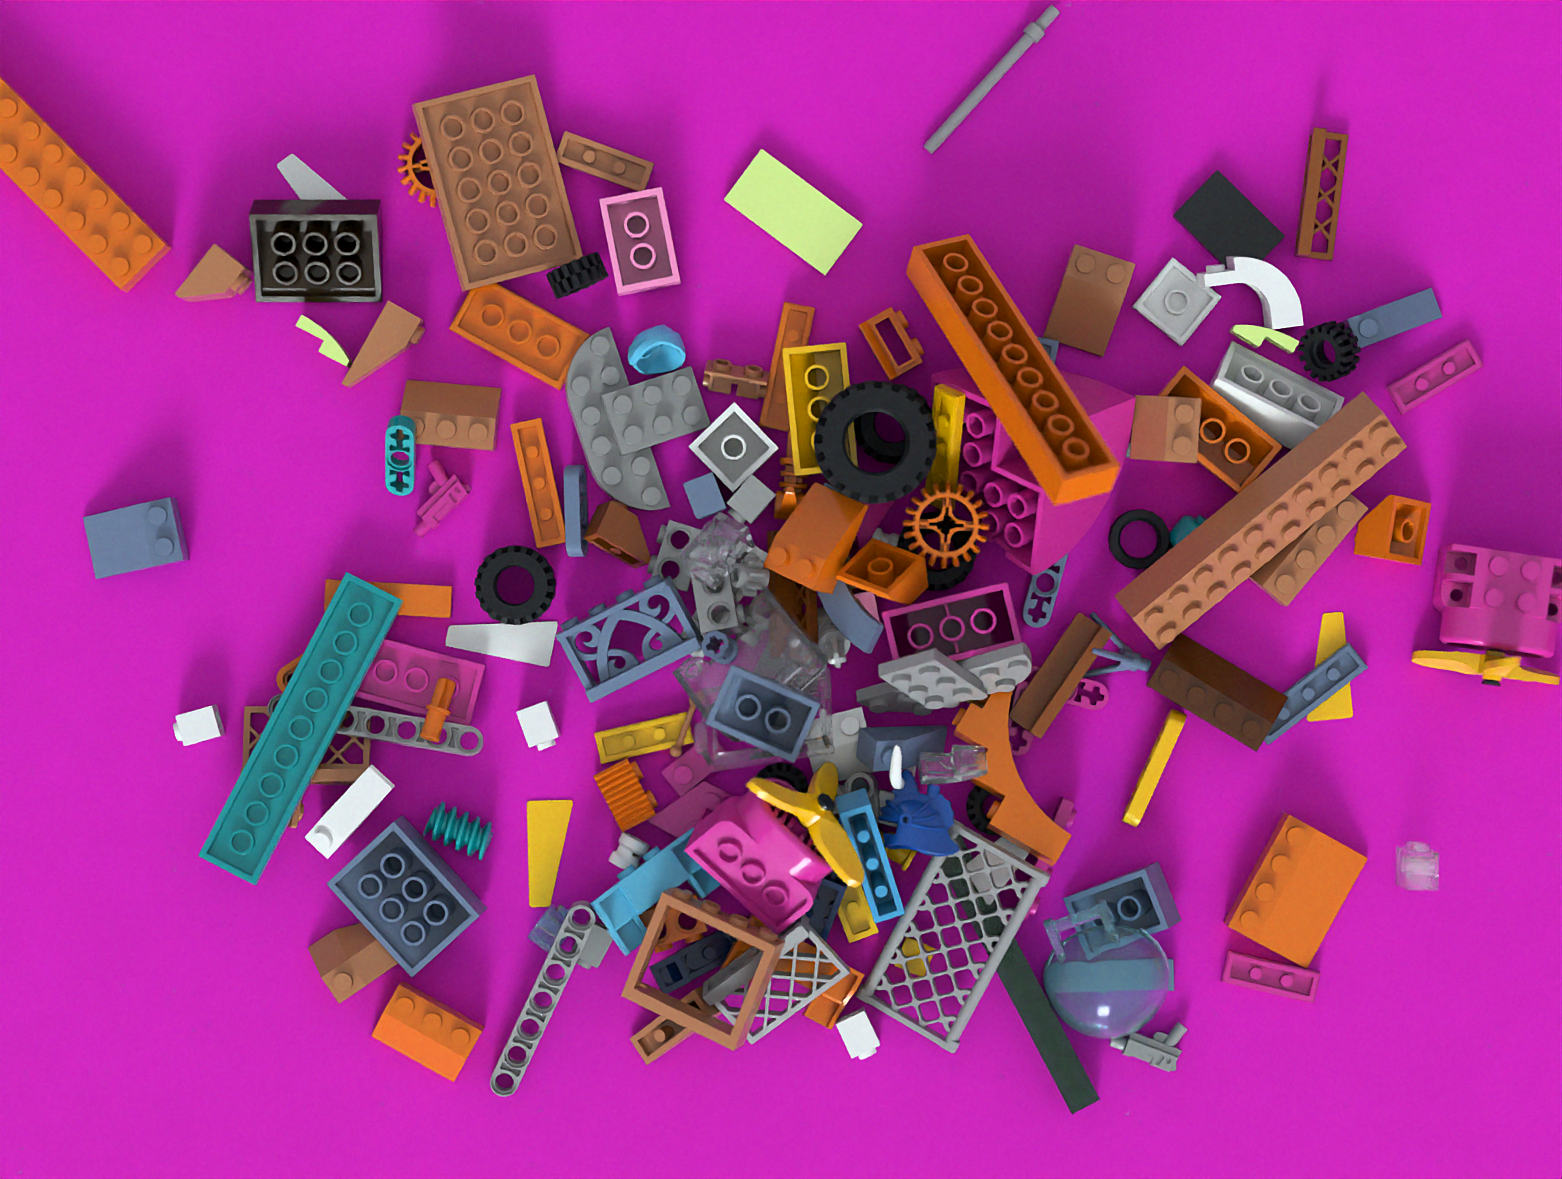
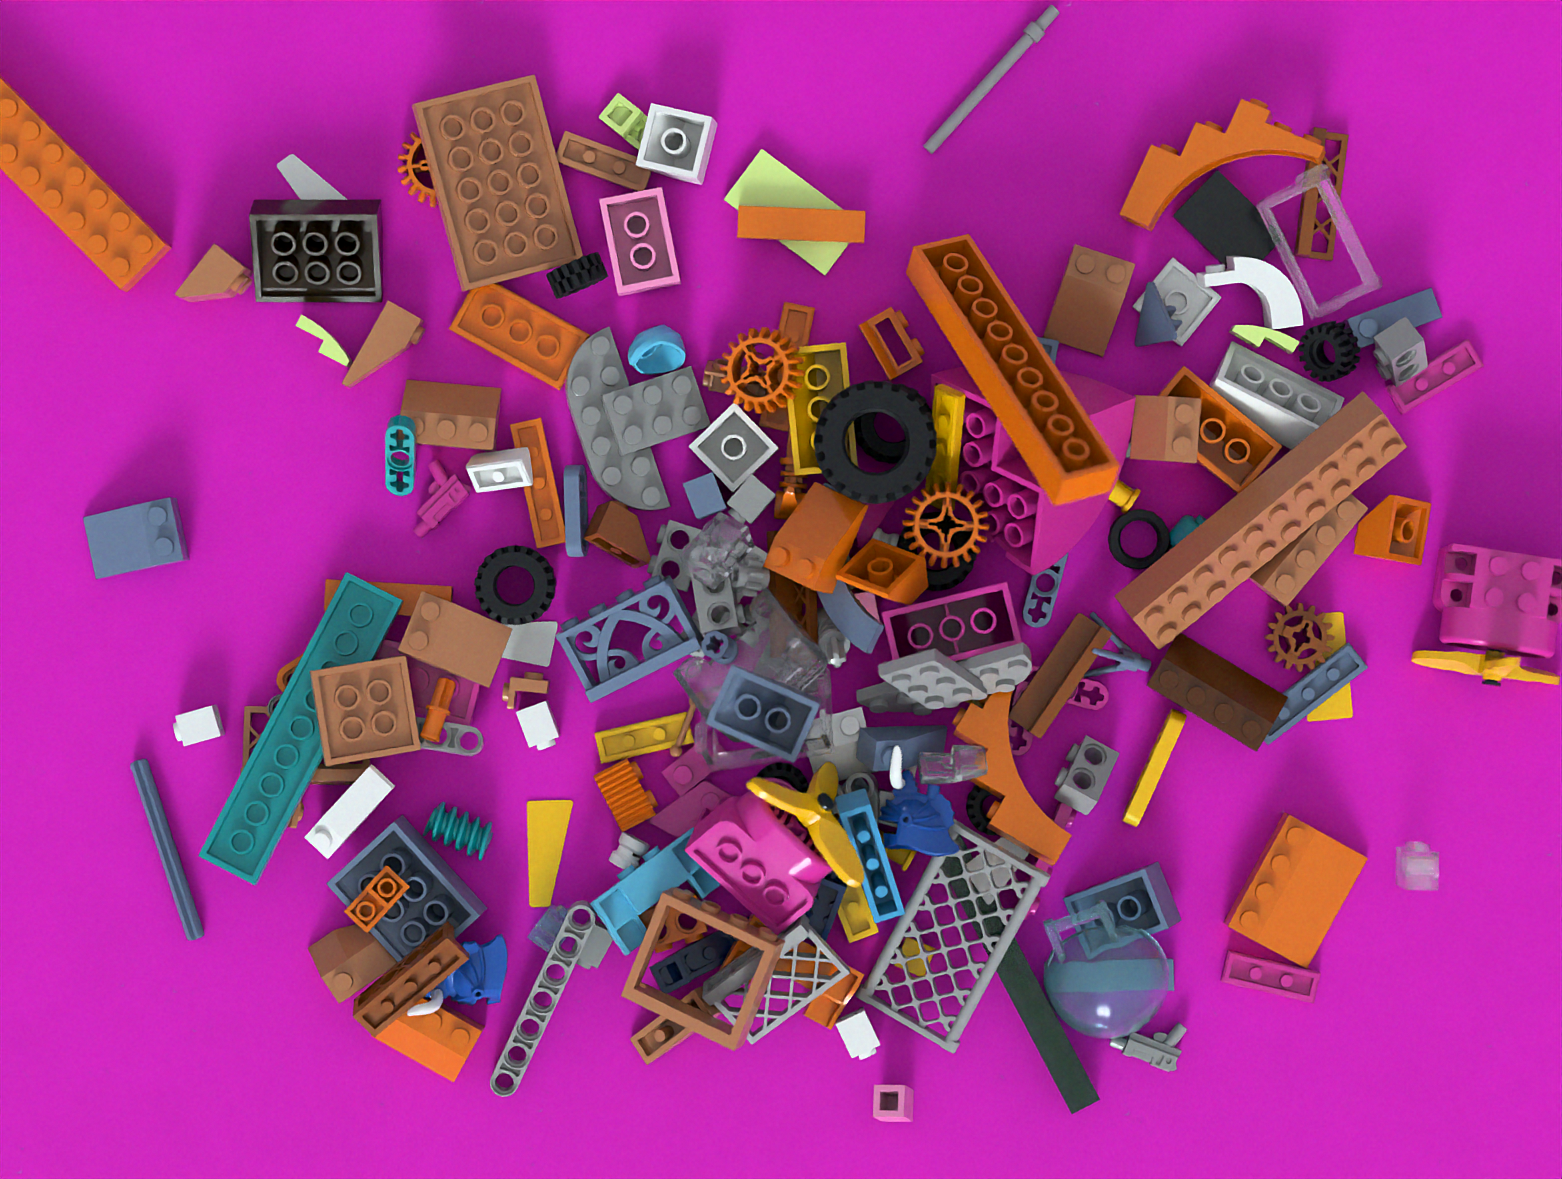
none -> sand blue axle [130,759,204,941]
none -> nougat plate [310,655,421,766]
none -> orange slope [344,865,410,933]
none -> dark orange fence [353,921,469,1037]
none -> nougat slope [398,591,513,688]
none -> blue helmet [407,934,508,1016]
none -> white slope [465,447,534,493]
none -> nougat bracket [502,672,550,709]
none -> yellowish green slope [598,93,647,151]
none -> slope [636,103,718,185]
none -> orange gear [719,327,806,414]
none -> orange tile [737,206,866,244]
none -> bright pink brick [873,1085,914,1122]
none -> light grey brick [1053,735,1120,816]
none -> yellow bush [1108,476,1141,513]
none -> orange arch [1120,98,1326,232]
none -> sand blue piece [1135,282,1182,347]
none -> clear piece [1256,164,1383,319]
none -> dark orange gear [1264,603,1335,672]
none -> light grey brick [1373,316,1428,387]

